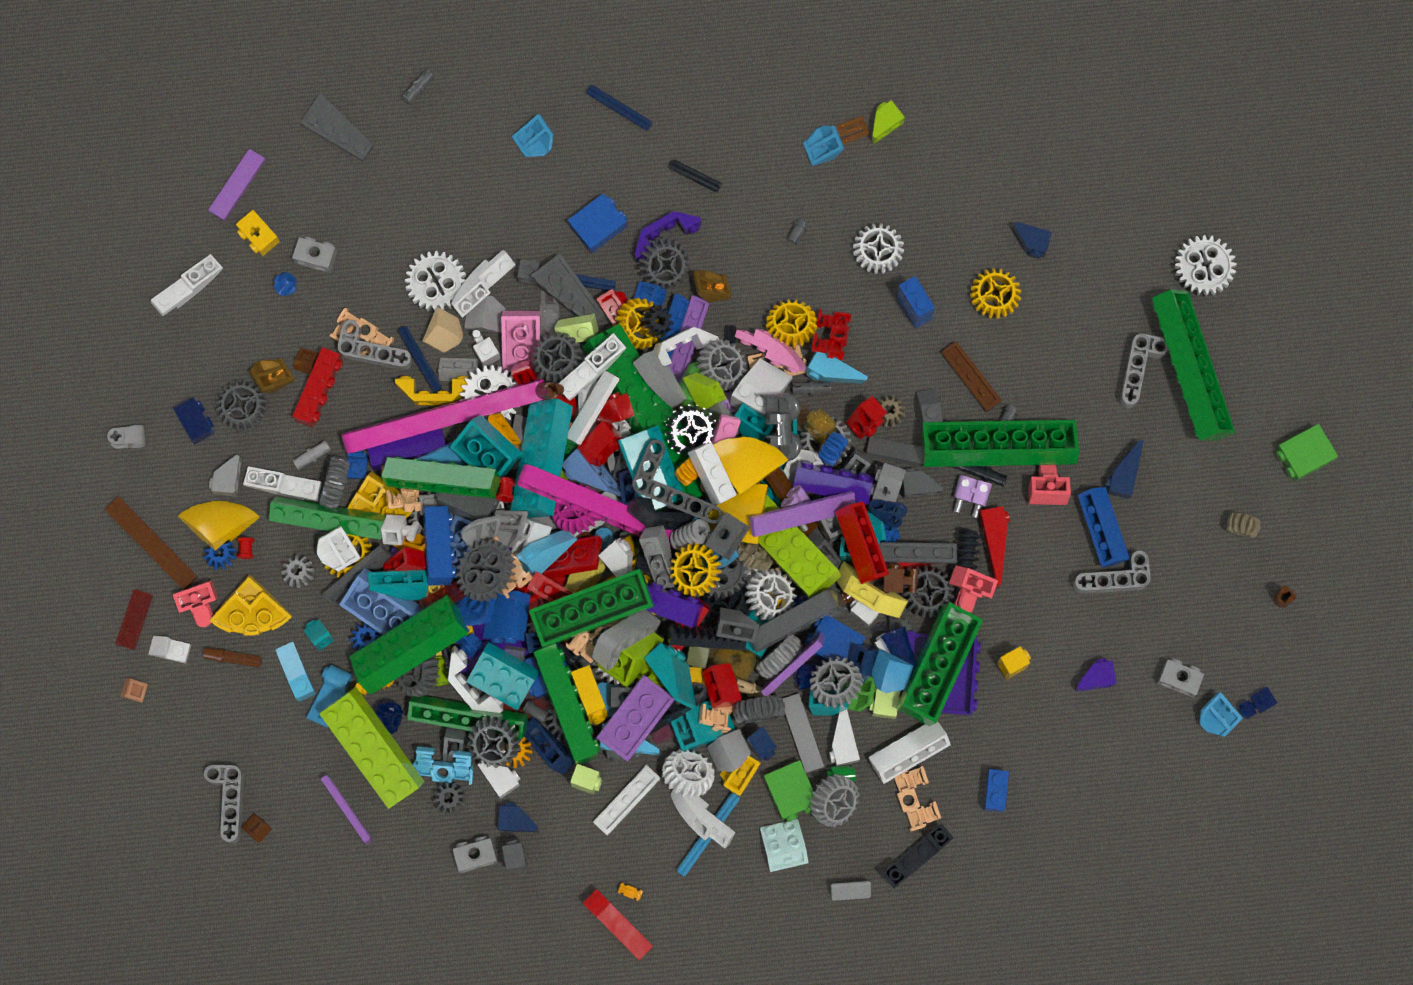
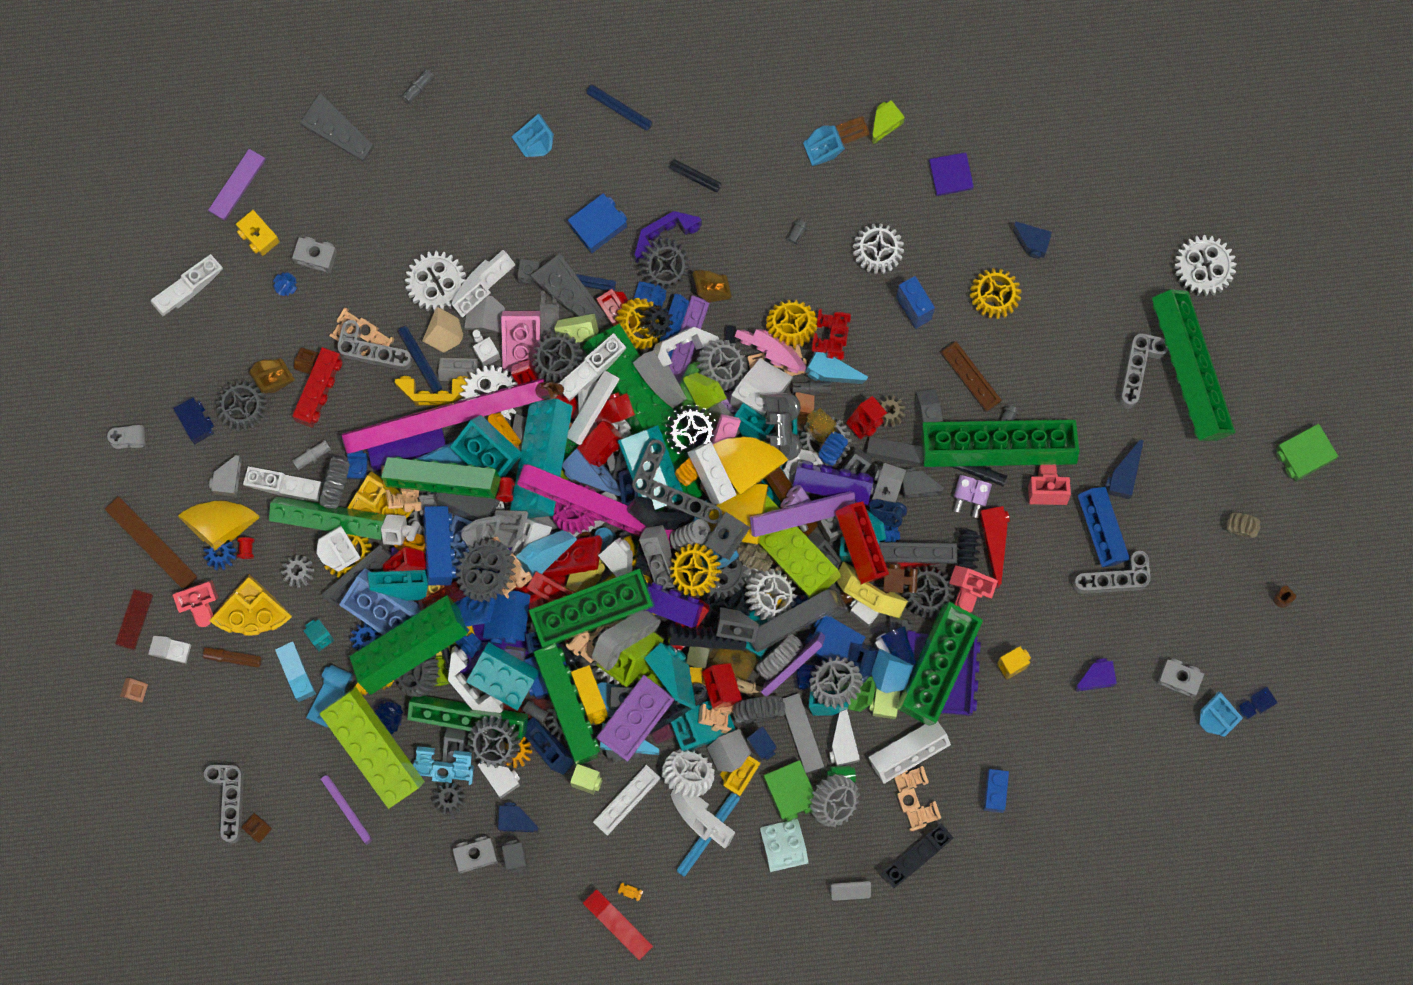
none -> nougat slope [795,392,814,415]
none -> dark purple tile [929,153,974,196]

